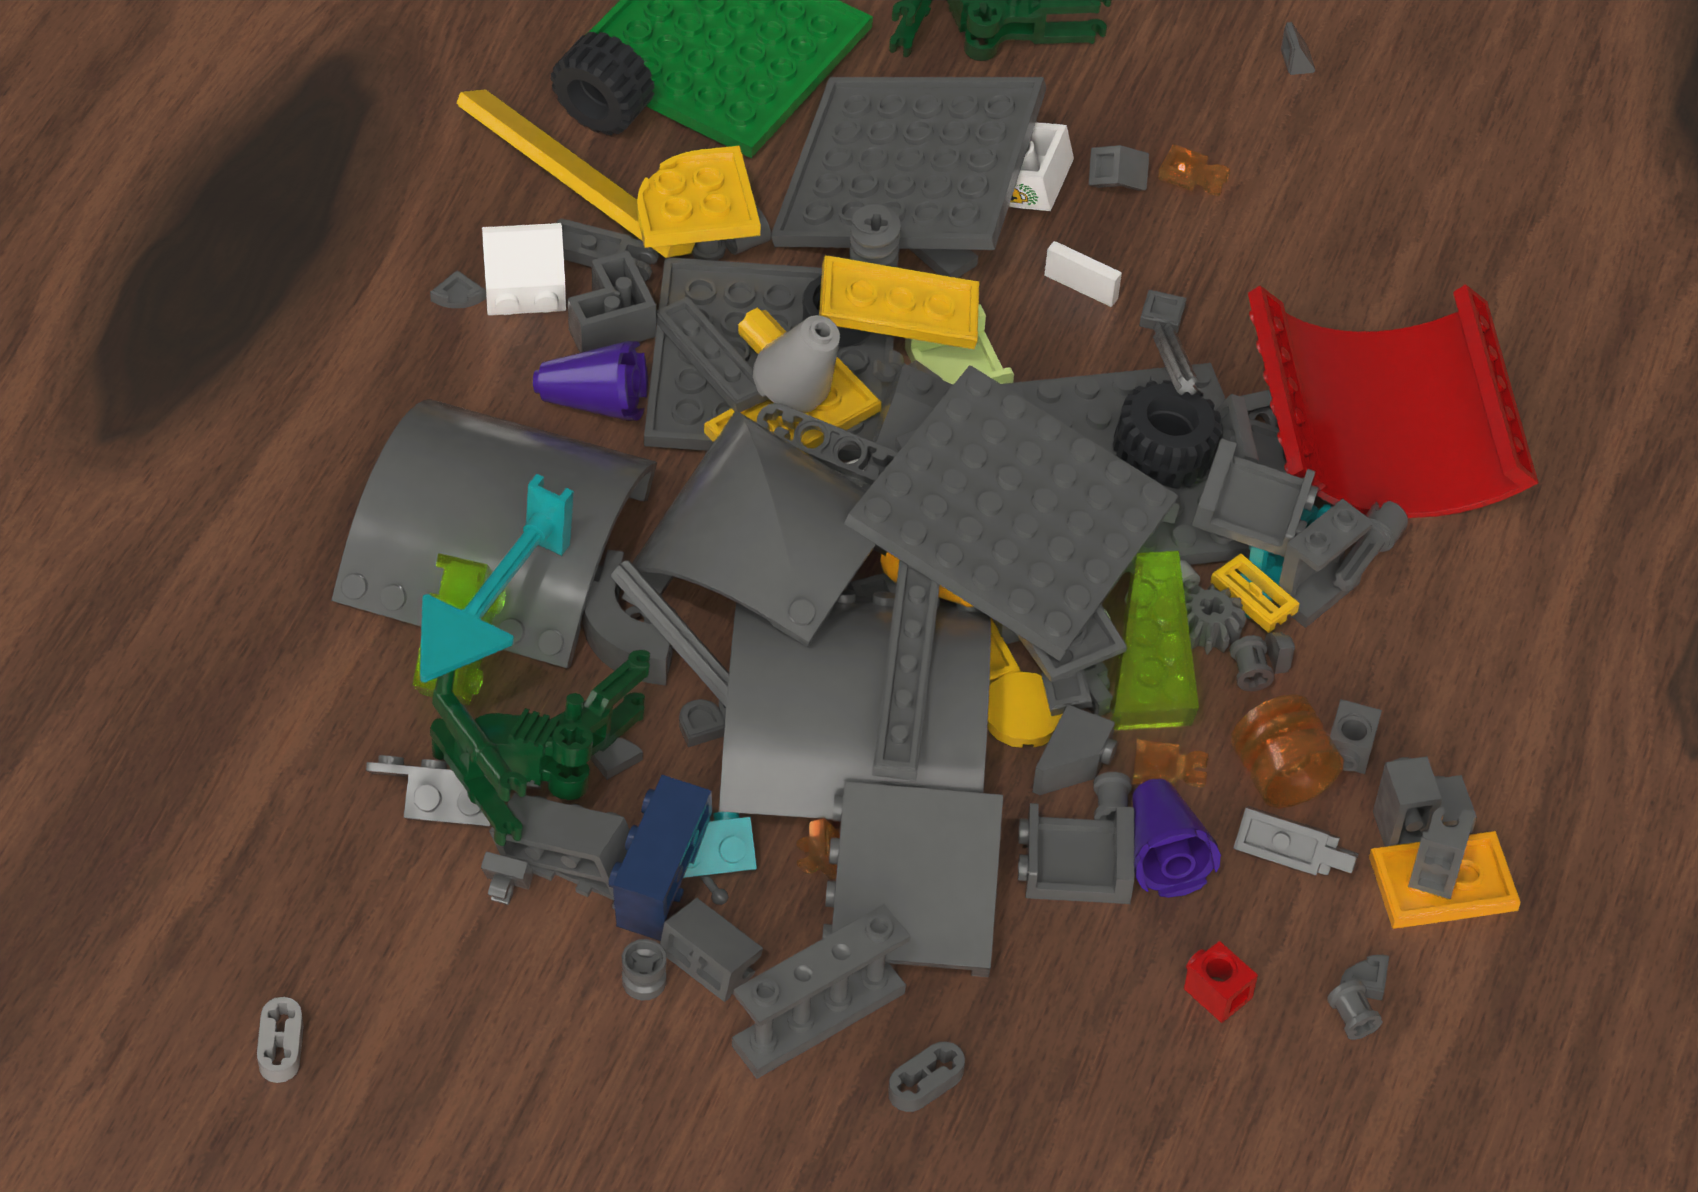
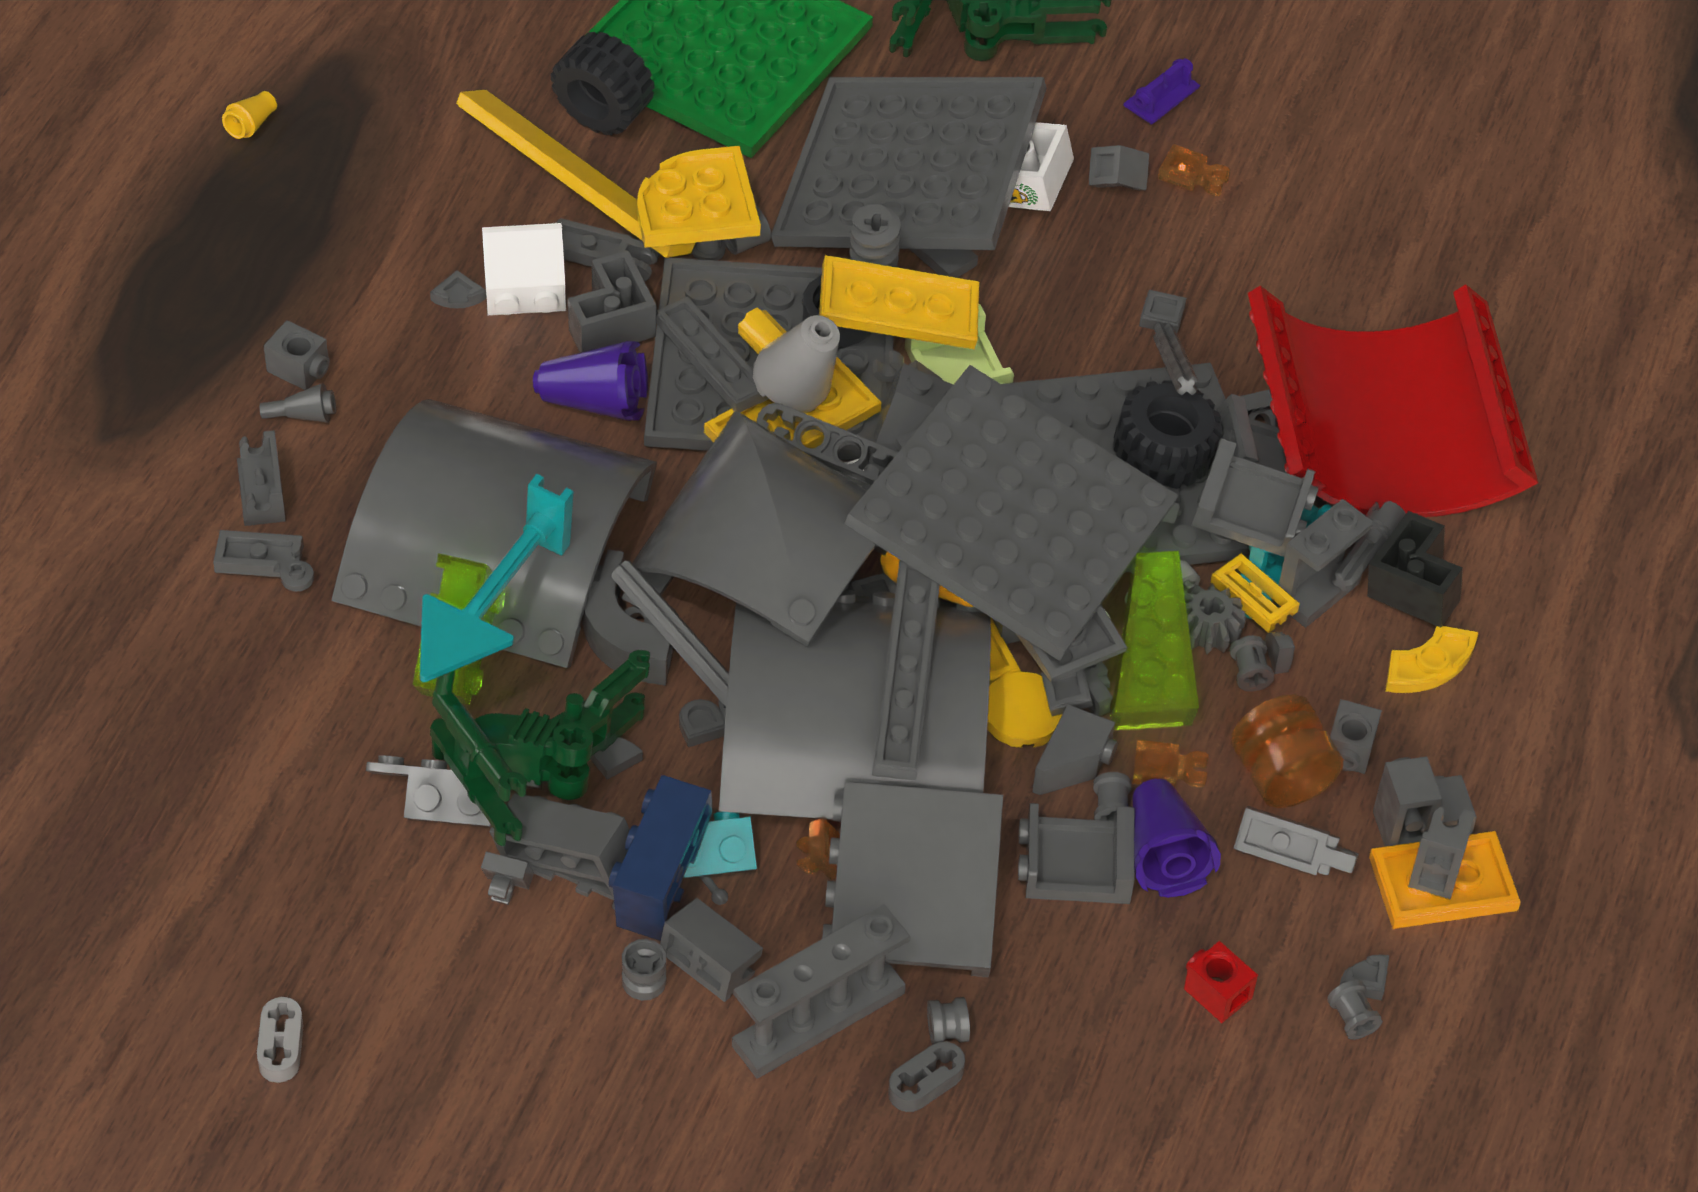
white tile [1044,241,1122,307] -> none
dark grey slope [1281,22,1315,75] -> none
none -> dark grey hinge [213,530,314,592]
none -> yellow cone [222,91,277,139]
none -> dark grey hinge [237,430,286,526]
none -> dark grey cone [259,383,336,423]
none -> dark grey brick [264,320,330,390]
none -> dark grey wheel [927,997,970,1045]
none -> dark purple hinge [1123,58,1200,125]
none -> pearl dark grey brick [1367,511,1463,627]
none -> yellow tile [1385,626,1478,693]

